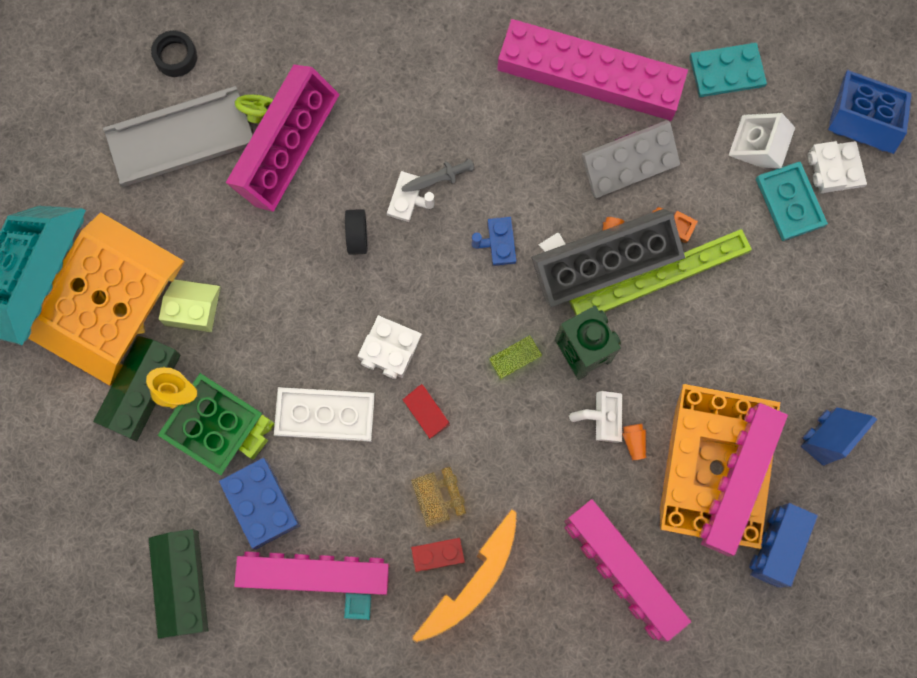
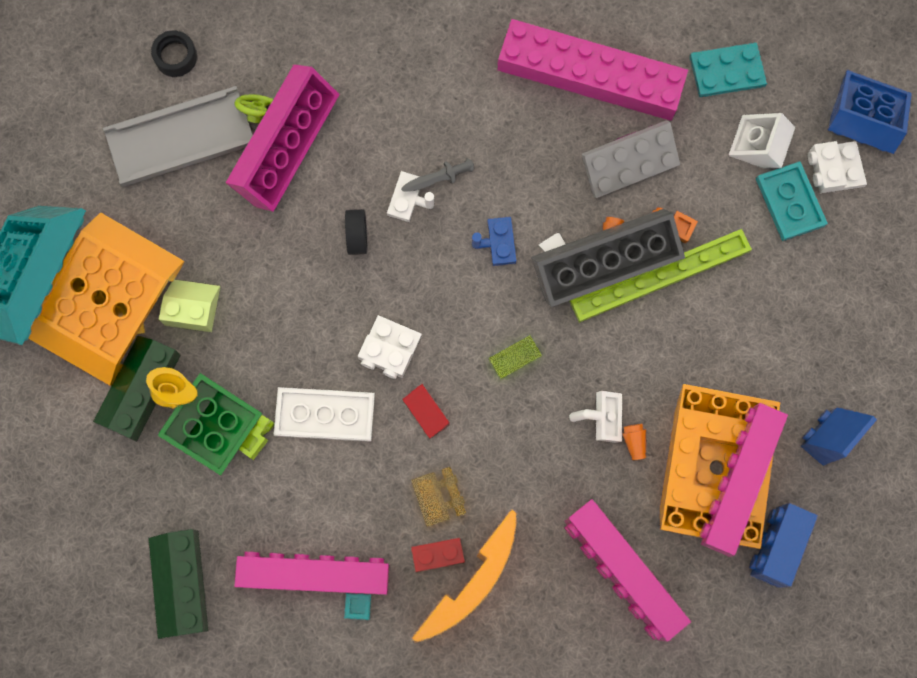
blue brick [219,458,300,549] -> none
dark green torso [555,305,621,381] -> none

